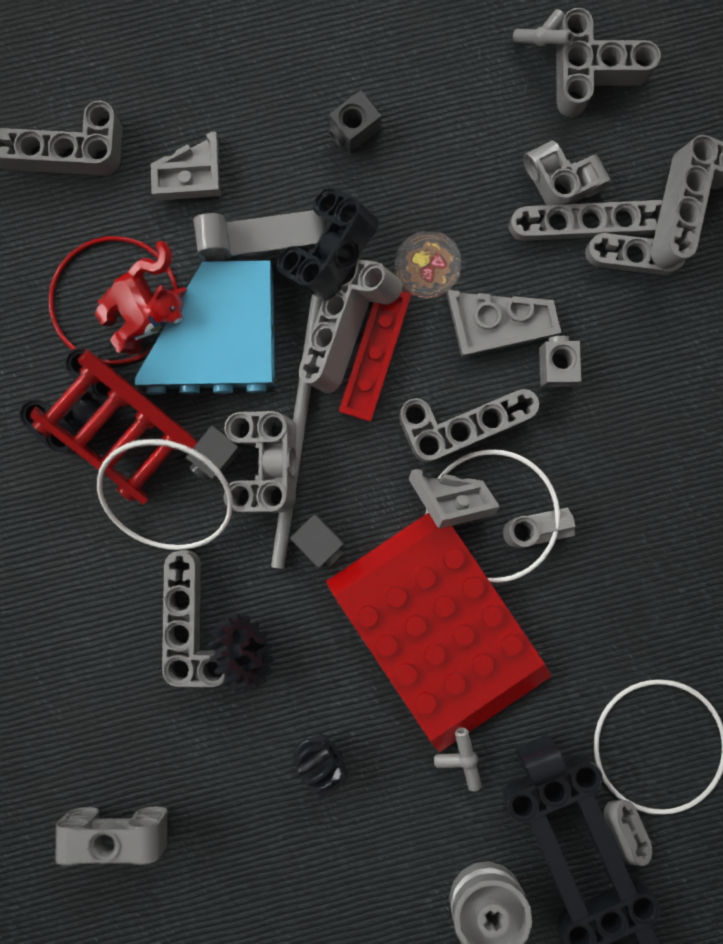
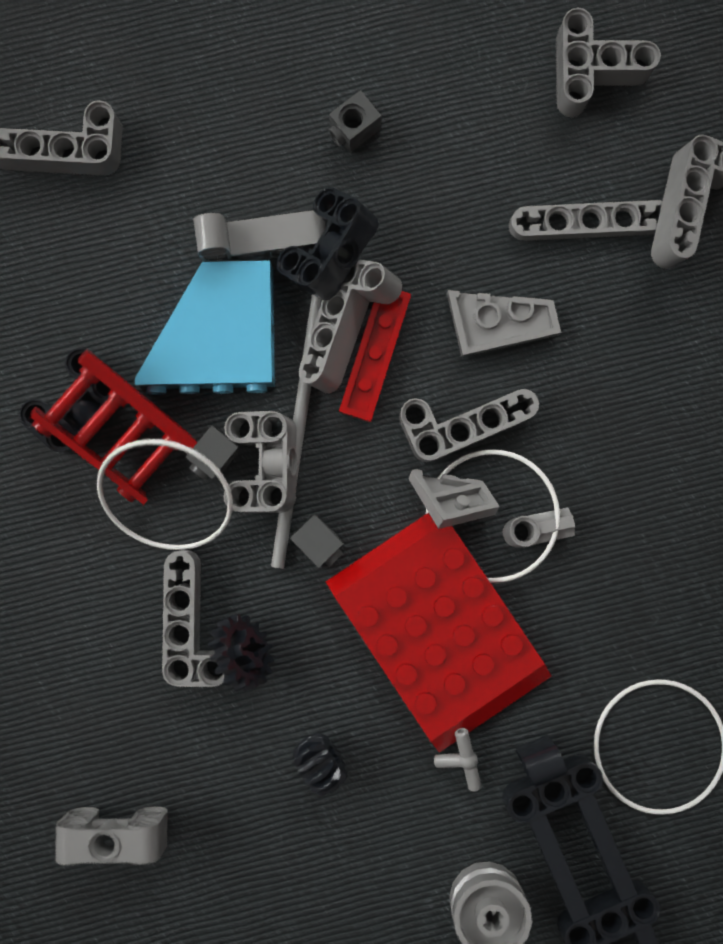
red piece [49,236,178,365] -> none
red animal [95,240,187,355] -> none
light grey wing [151,132,221,201] -> none
clear tile [395,231,461,298] -> none
light grey piece [513,9,573,47] -> none
light grey piece [523,140,612,205] -> none
light grey brick [539,336,581,387] -> none
light grey beam [585,233,685,275] -> none
light grey beam [604,800,652,866] -> none

